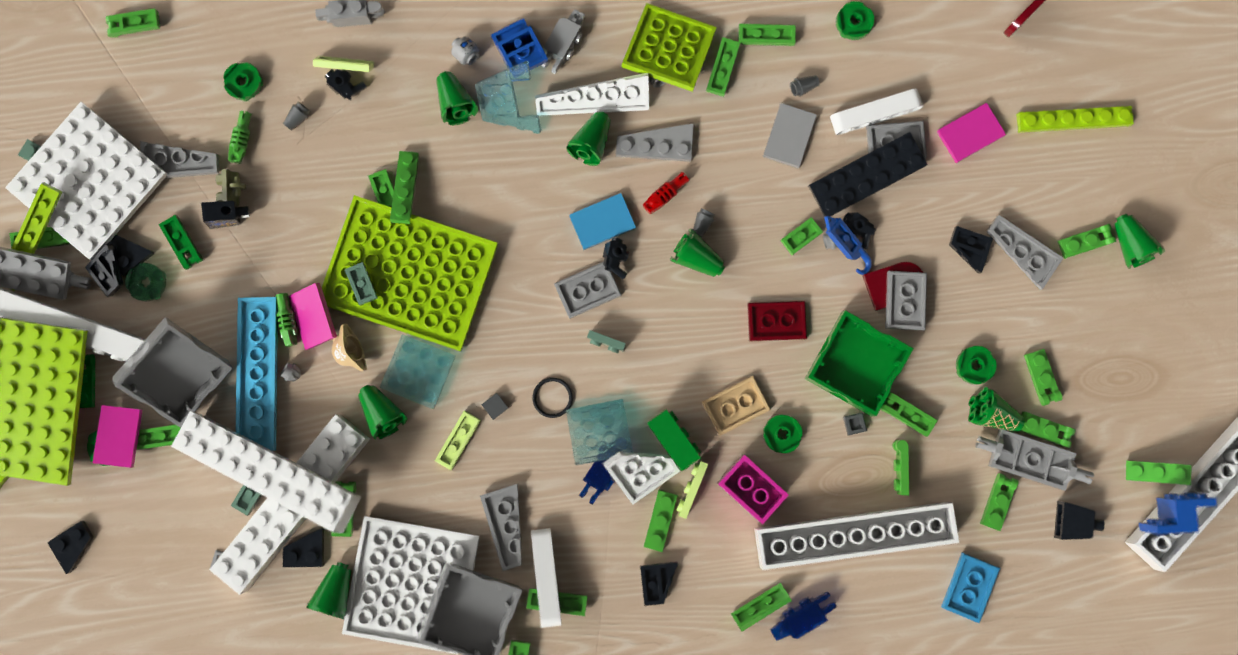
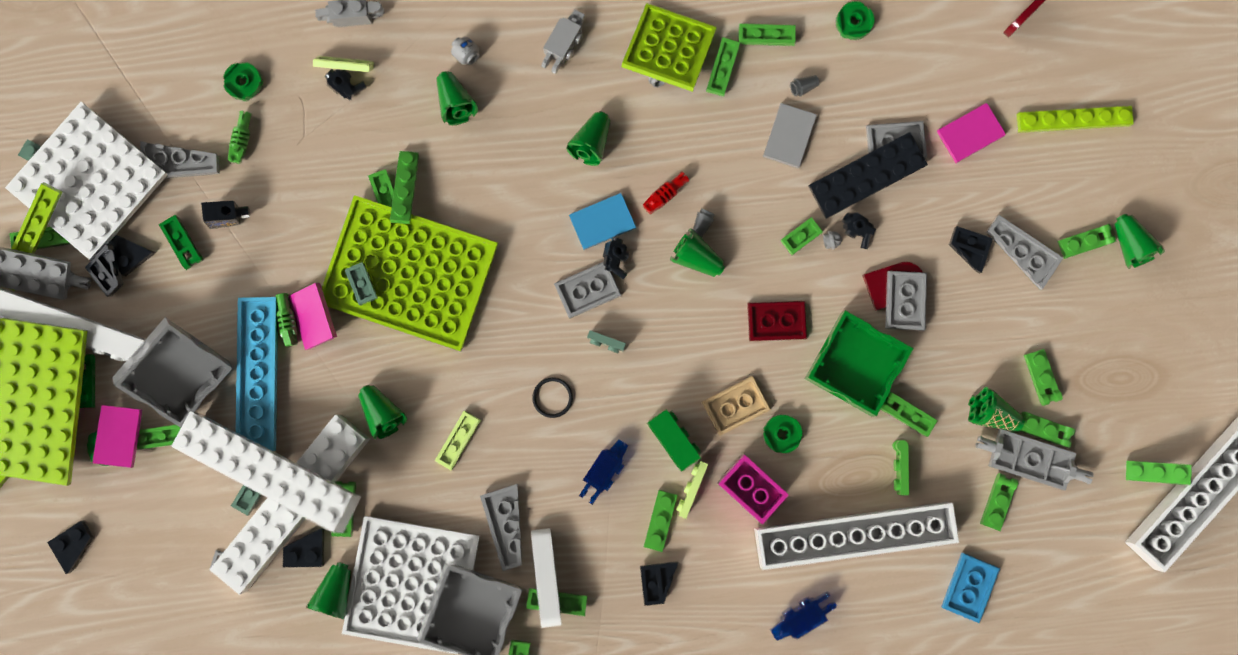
bright green plate [105,8,160,38] -> none
clear green plate [125,263,166,302] -> none
olive hips [216,169,246,206] -> none
light grey plate [280,363,301,382] -> none
dark grey cone [283,102,310,130] -> none
tan hat [332,323,367,371] -> none
clear light blue plate [380,334,456,409] -> none
clear light blue wing [475,61,542,134] -> none
dark grey tile [481,393,509,420] -> none
blue bracket [491,18,548,78] -> none
white wing [535,73,649,116] -> none
clear light blue plate [566,399,633,465] -> none
white plate [603,452,680,505] -> none
light grey wing [616,123,693,162] -> none
bright green plate [731,583,792,632] -> none
blue plate [824,216,872,275] -> none
white beam [830,88,924,135] -> none
dark grey tile [843,412,867,436] -> none
green plate [956,346,997,385] -> none
black torso [1054,501,1105,540] -> none
blue bracket [1139,493,1217,534] -> none

